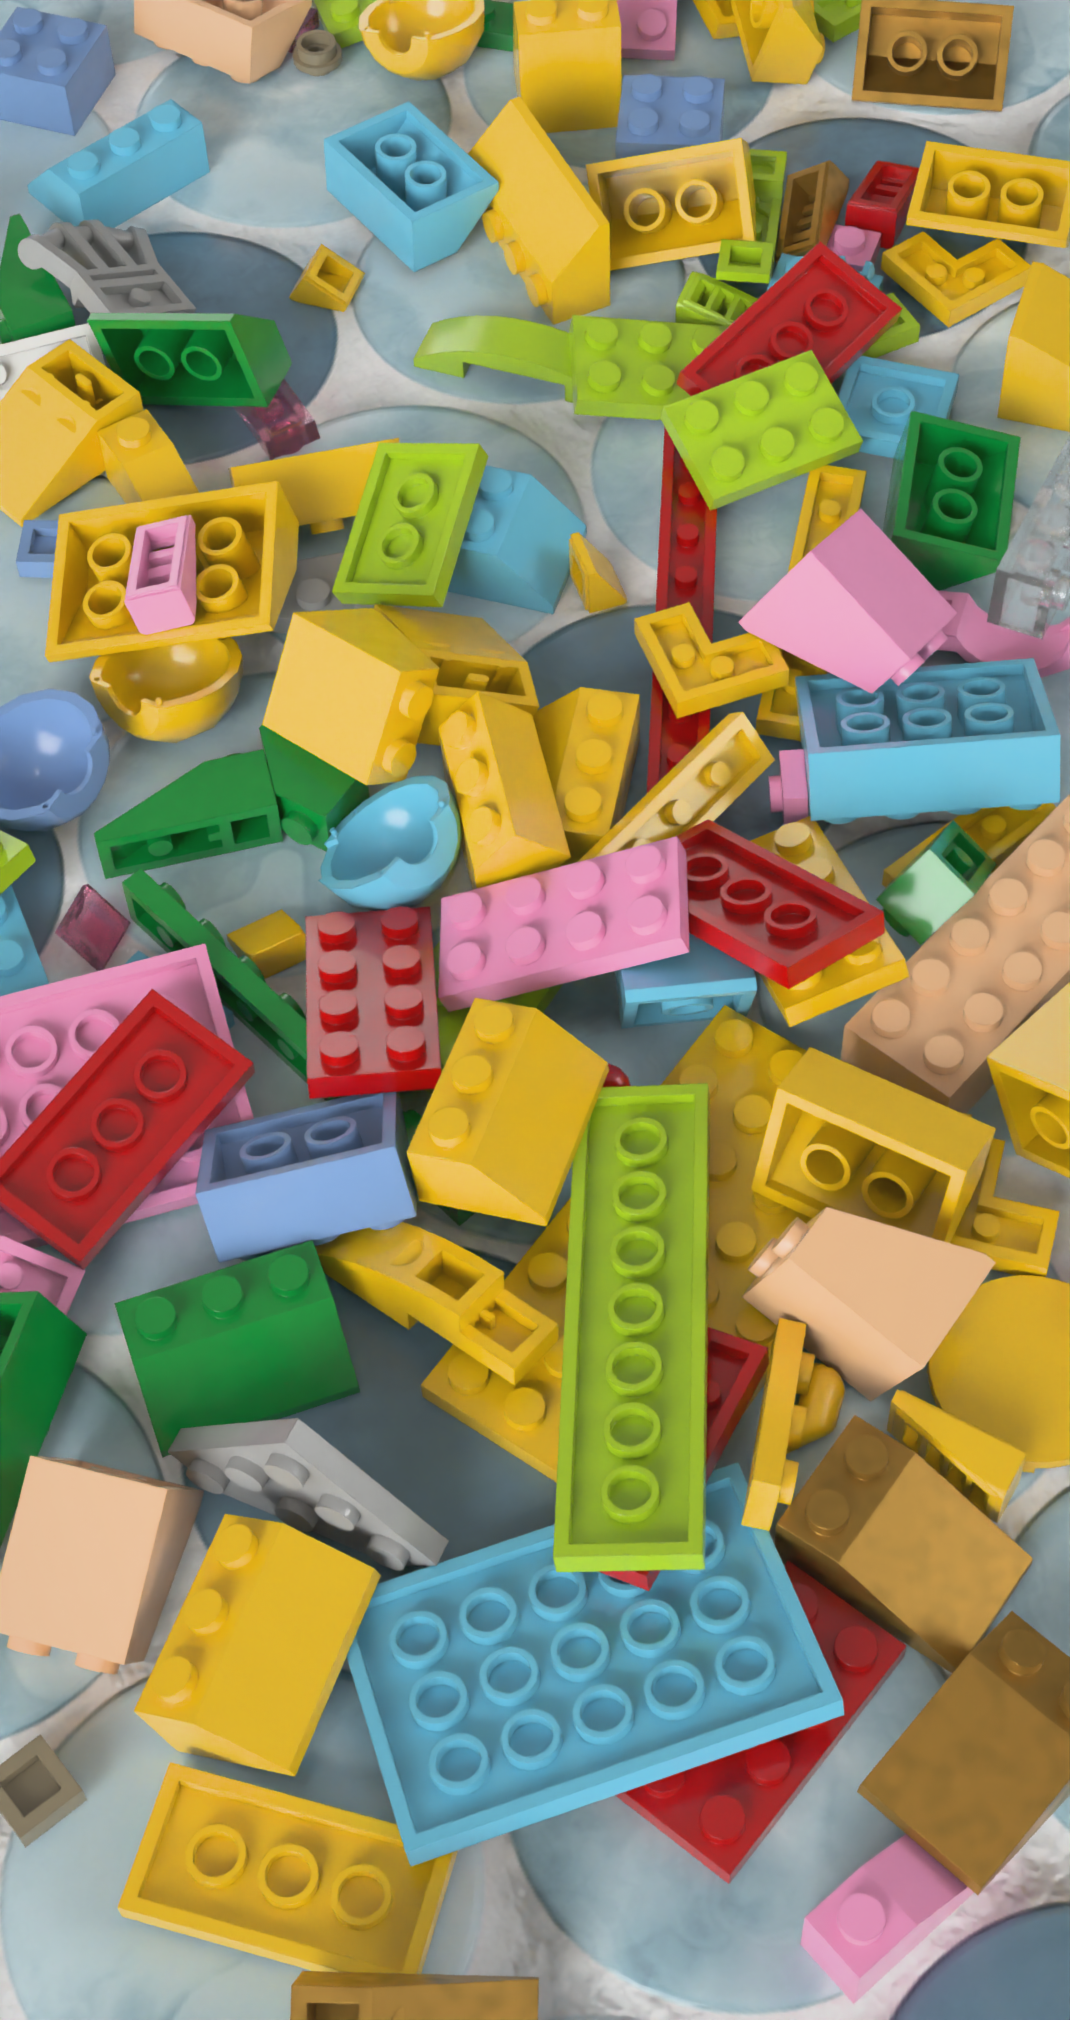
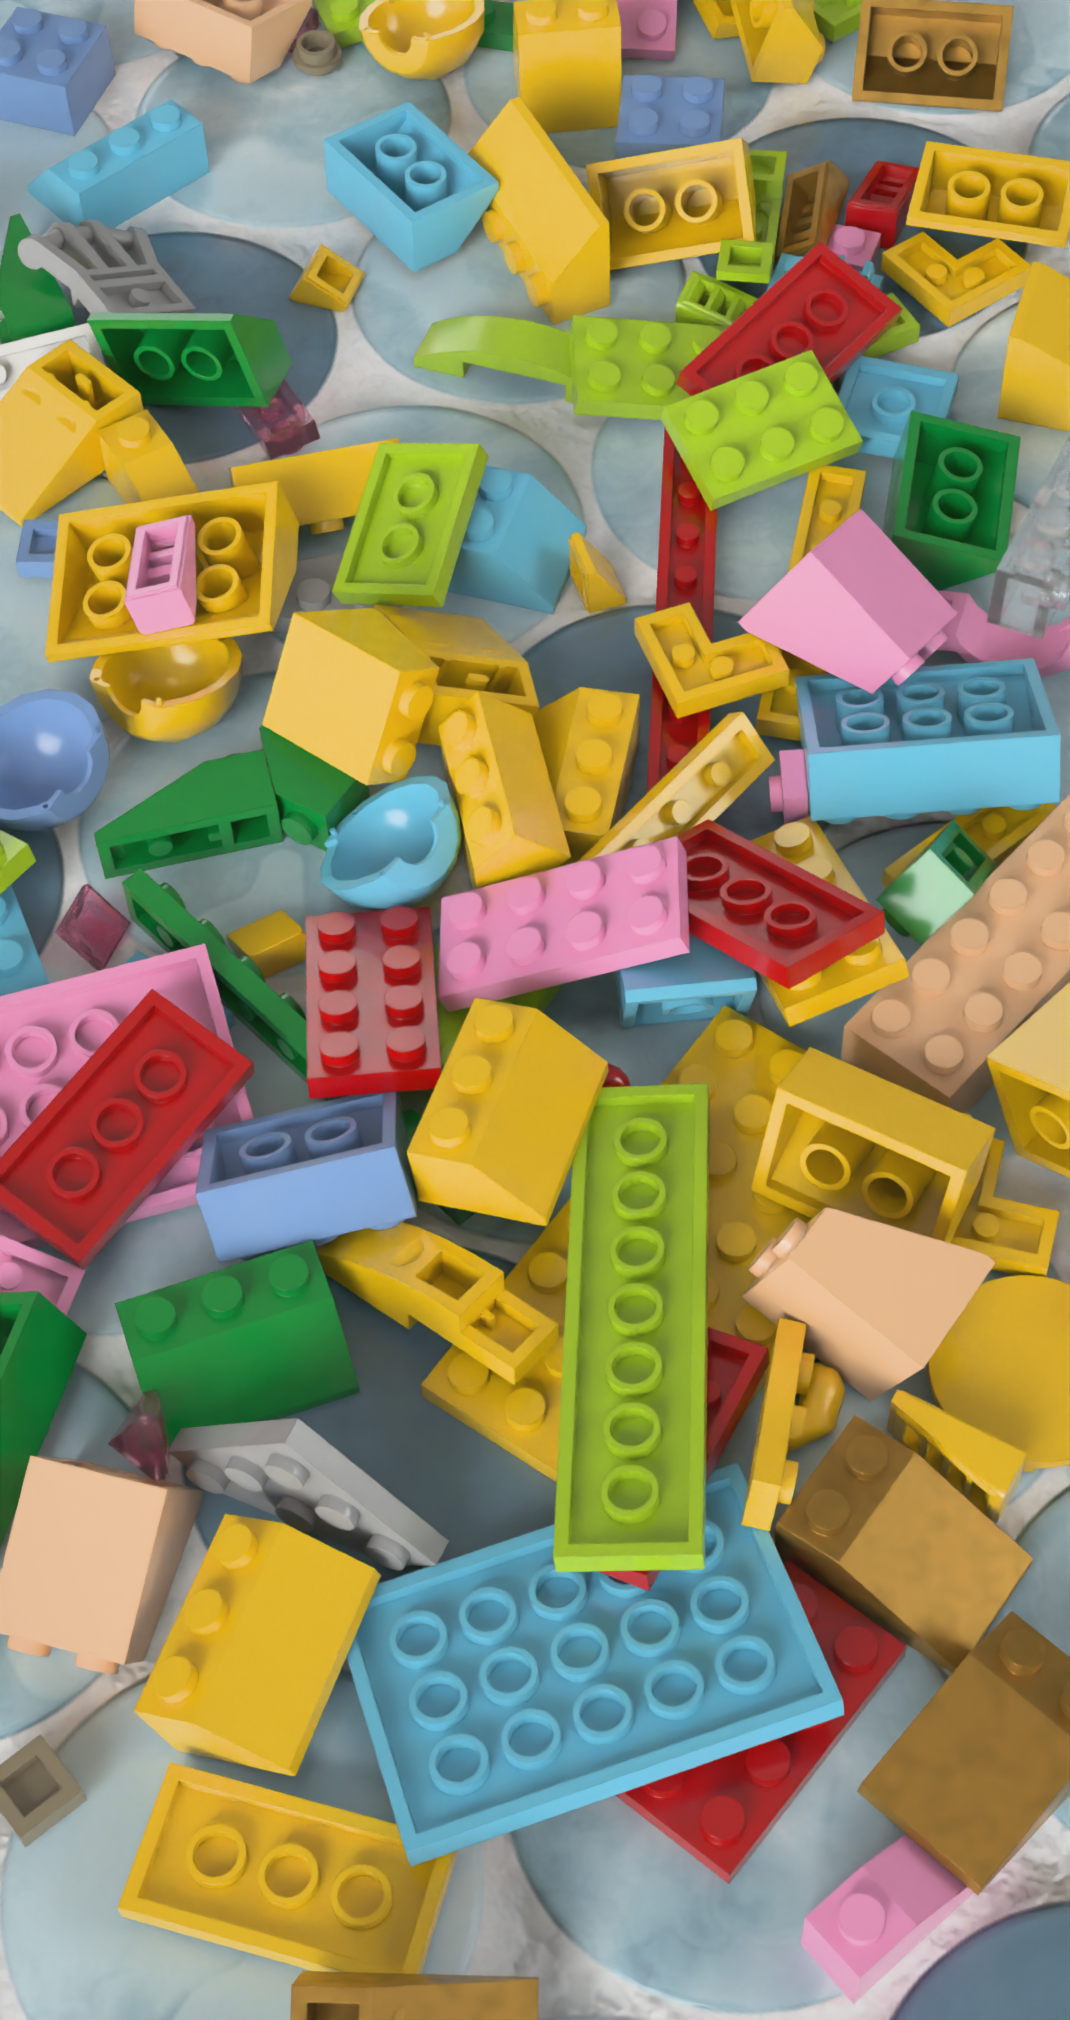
none -> clear pink slope [108,1390,170,1481]

